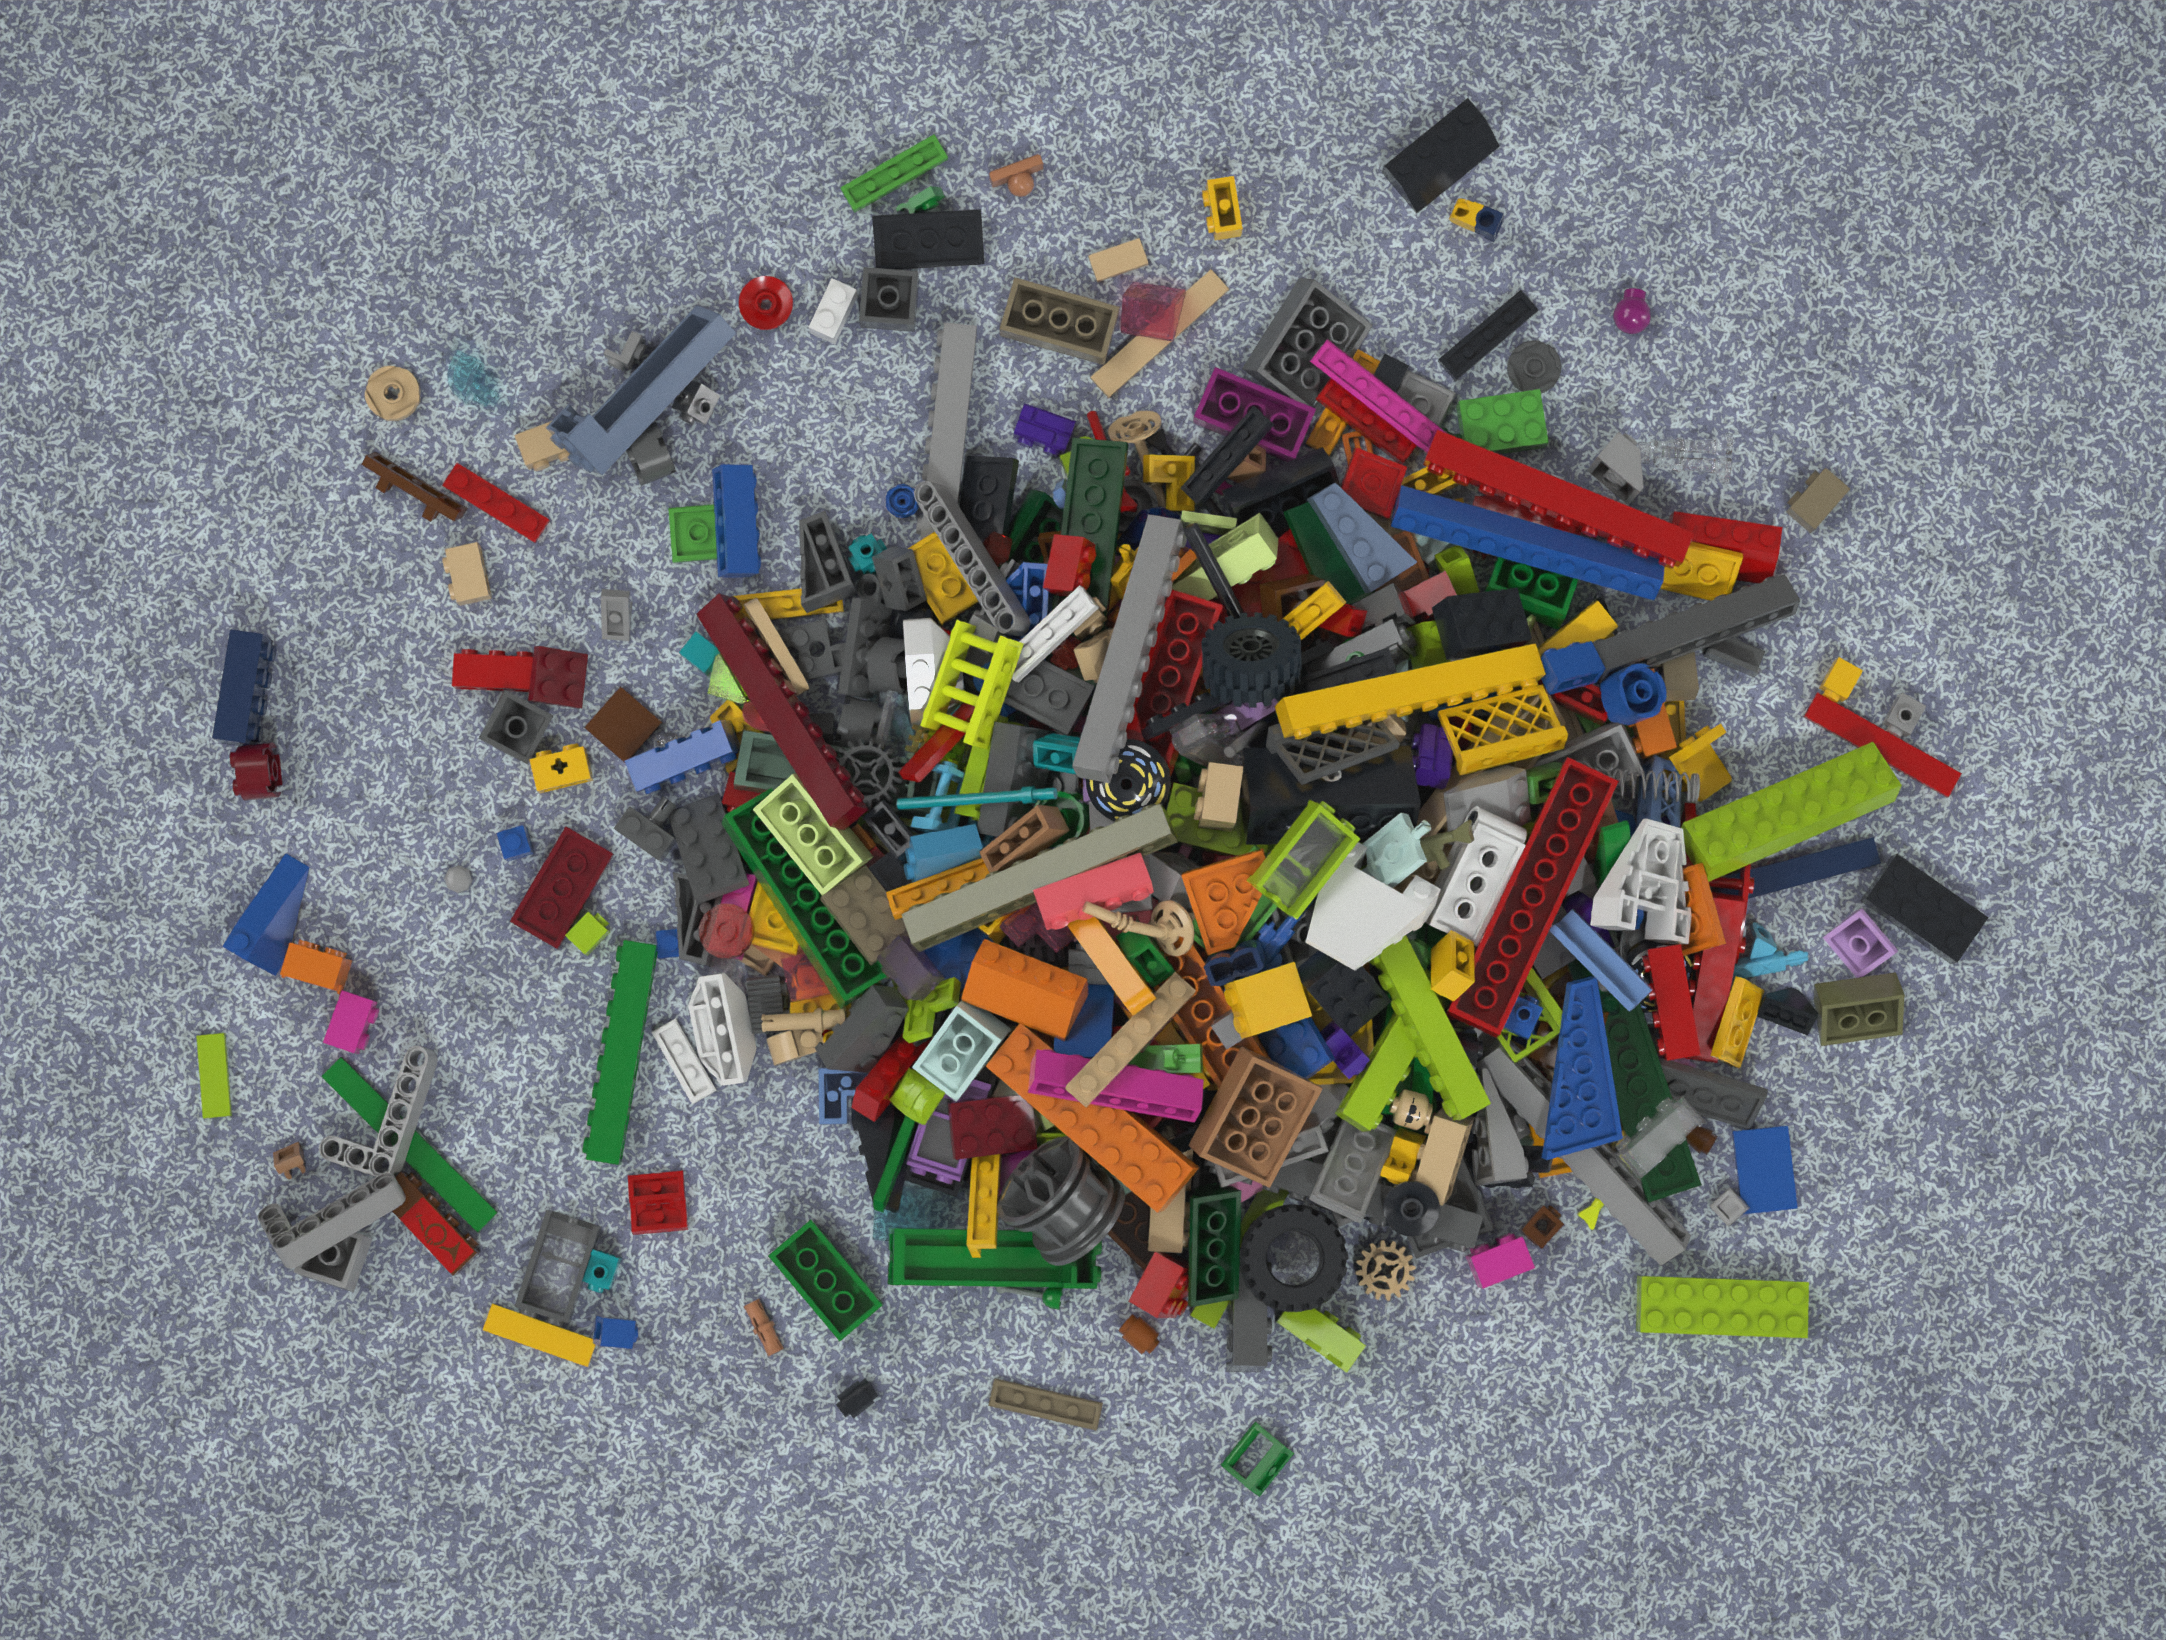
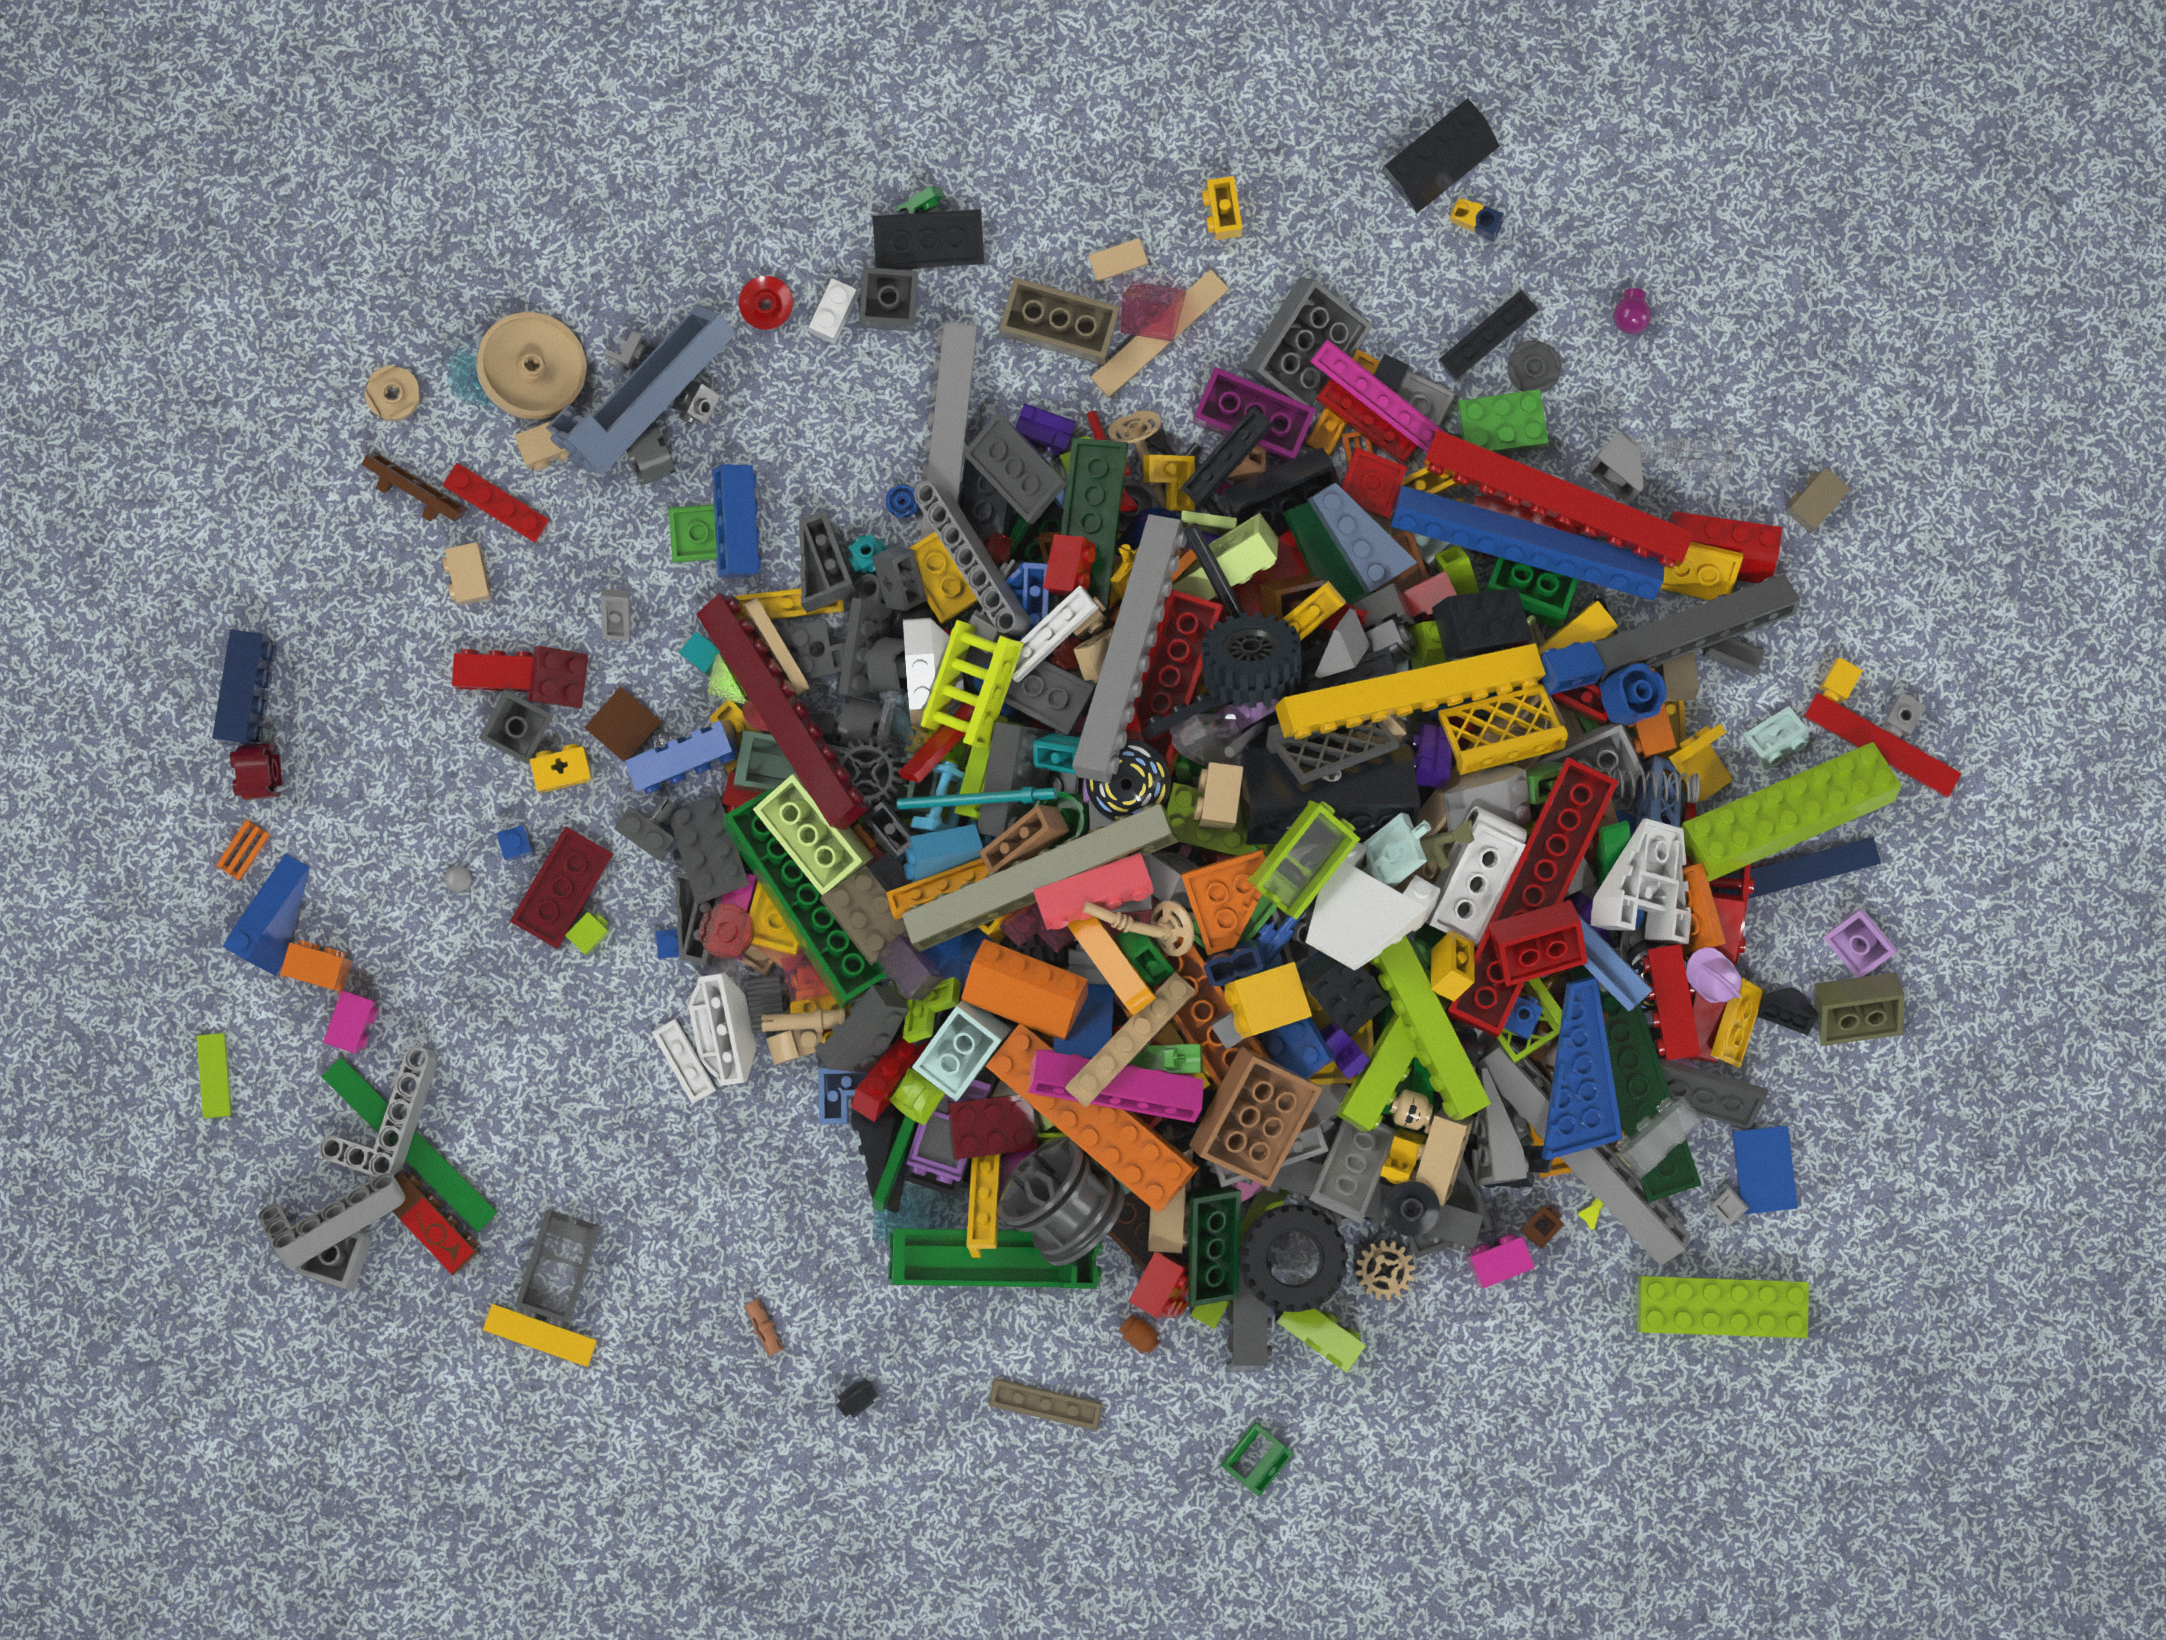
medium nougat tile [273,1142,306,1179] -> none
green brick [582,940,658,1165] -> none
teal brick [582,1249,621,1293] -> none
blue brick [593,1316,638,1349] -> none
red slope [628,1171,688,1235] -> none
green brick [768,1219,884,1341] -> none
bright green plate [840,134,948,213] -> none
nougat tile [989,154,1043,197] -> none
hinge [996,1287,1063,1310] -> none
reddish brown cone [1681,1119,1718,1155] -> none
medium azure piece [1732,922,1809,981] -> none
black brick [1860,854,1989,964] -> none
none -> orange tile [216,819,270,881]
none -> tan dish [476,312,587,419]
none -> dark grey plate [963,412,1068,524]
none -> light grey slope [1314,608,1370,678]
none -> red slope [1489,900,1588,987]
none -> lavender piece [1686,947,1742,1003]
none -> light aqua bracket [1743,706,1810,770]

